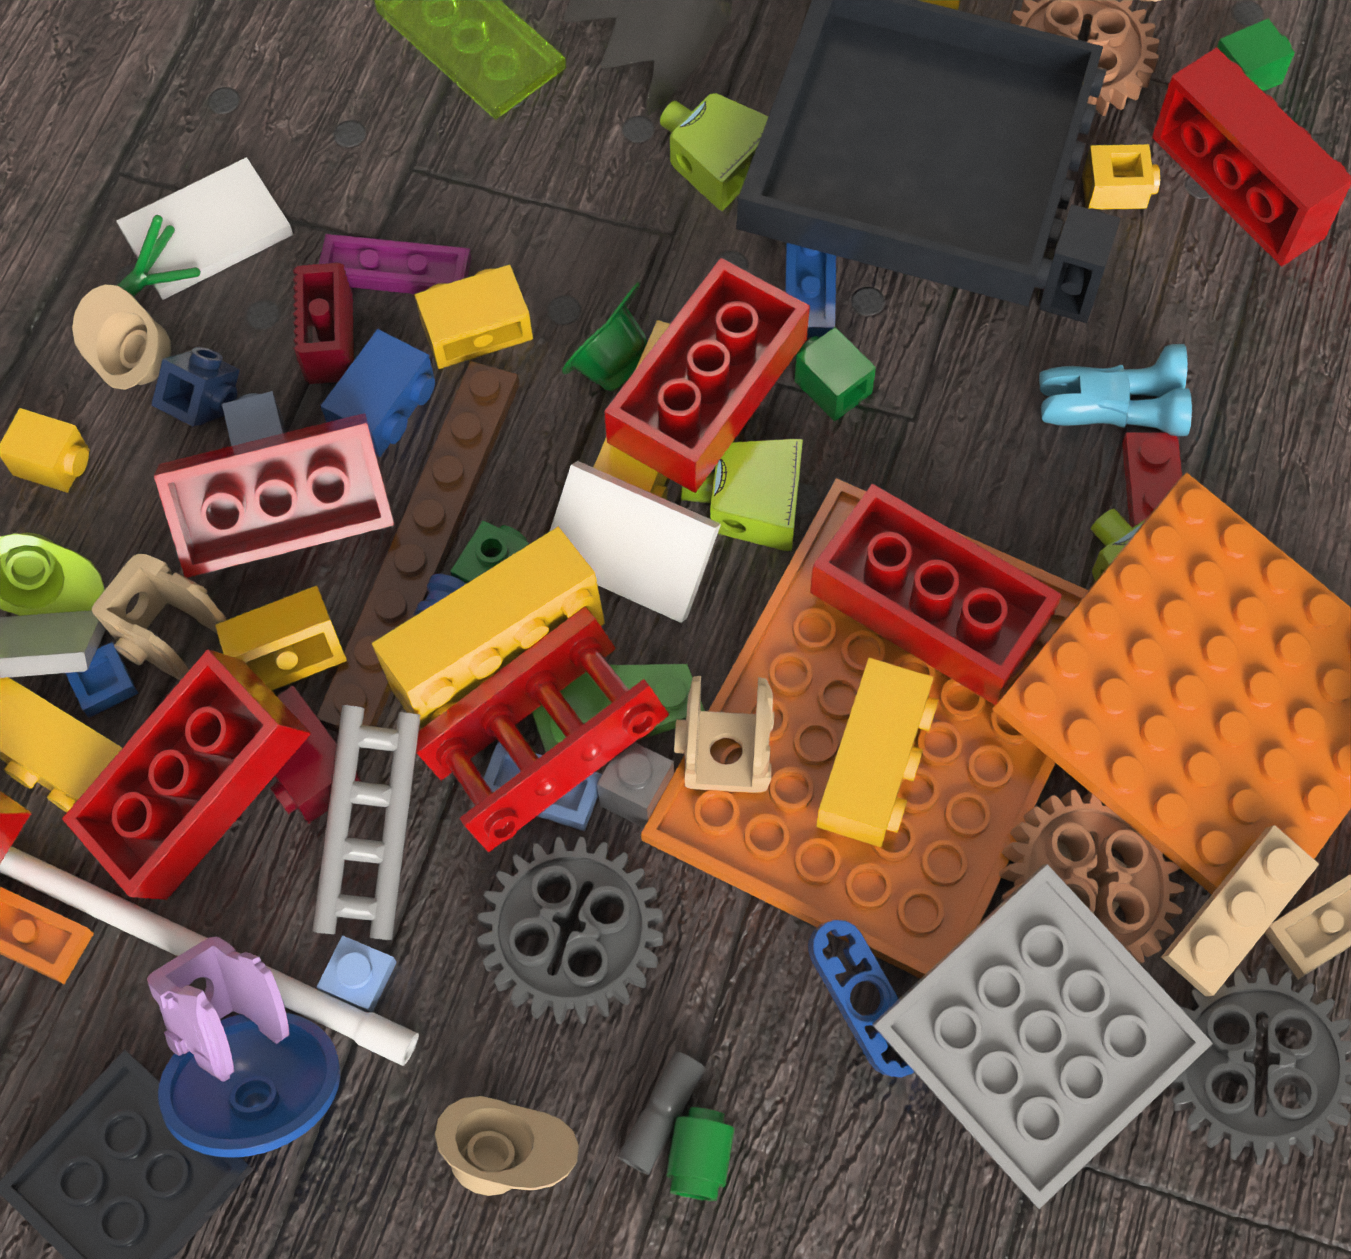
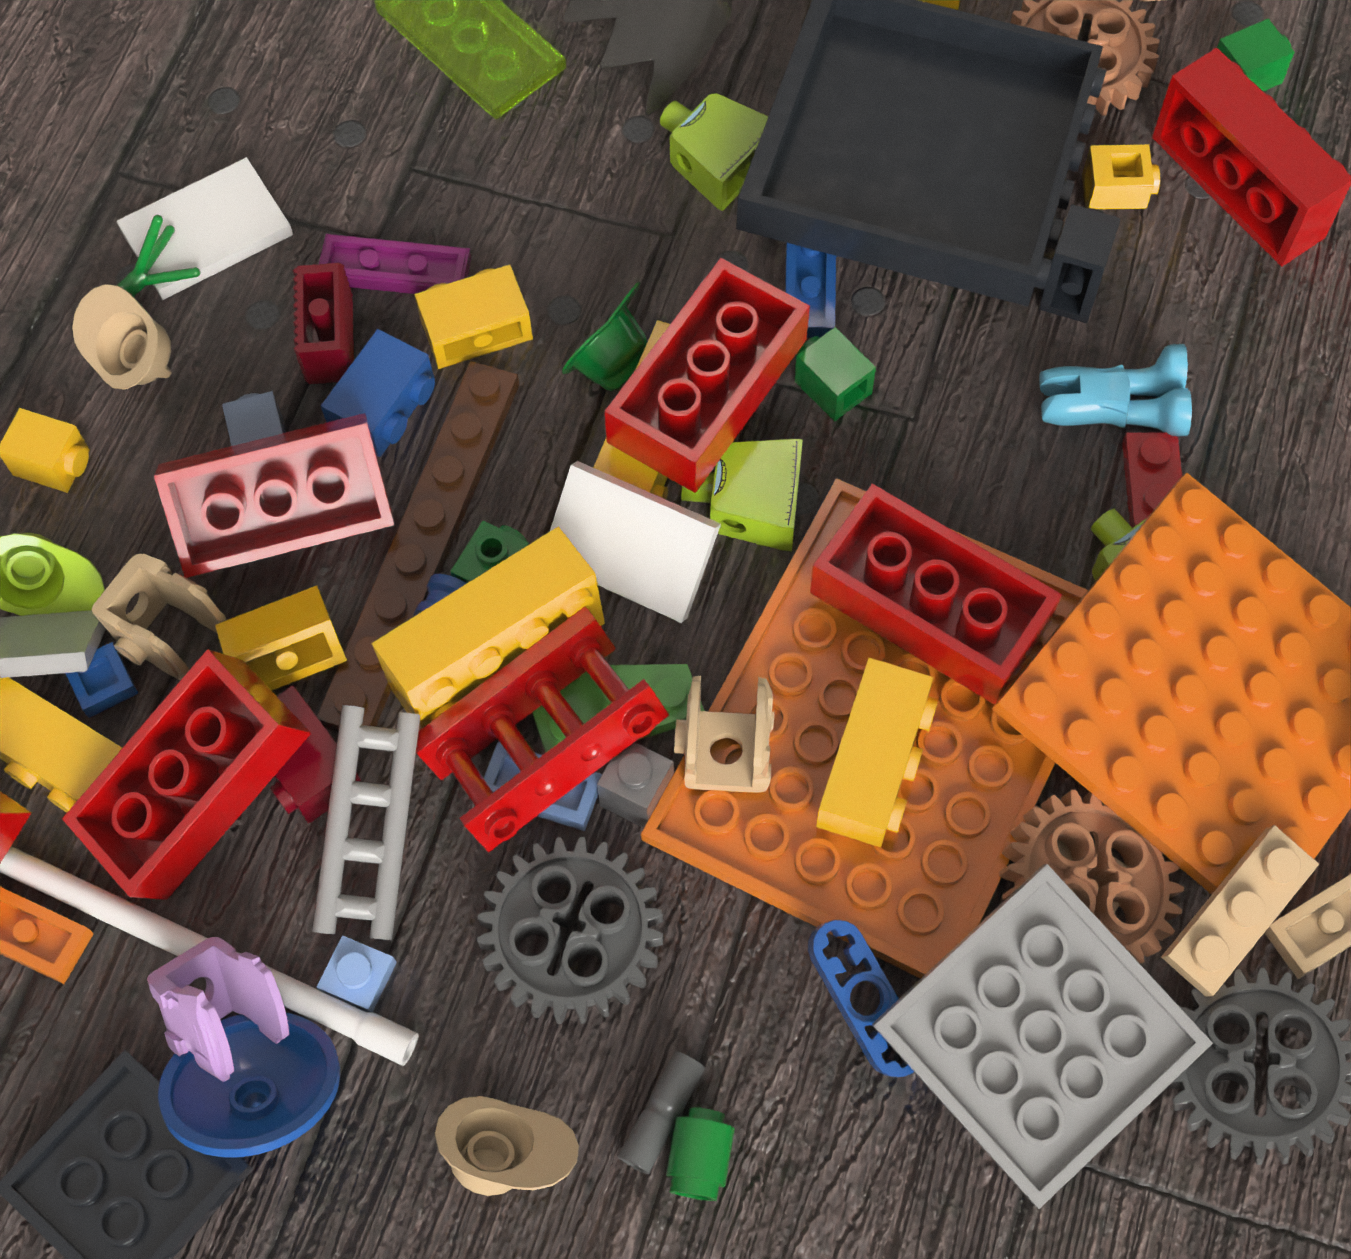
dark blue brick [151,347,240,427] -> none

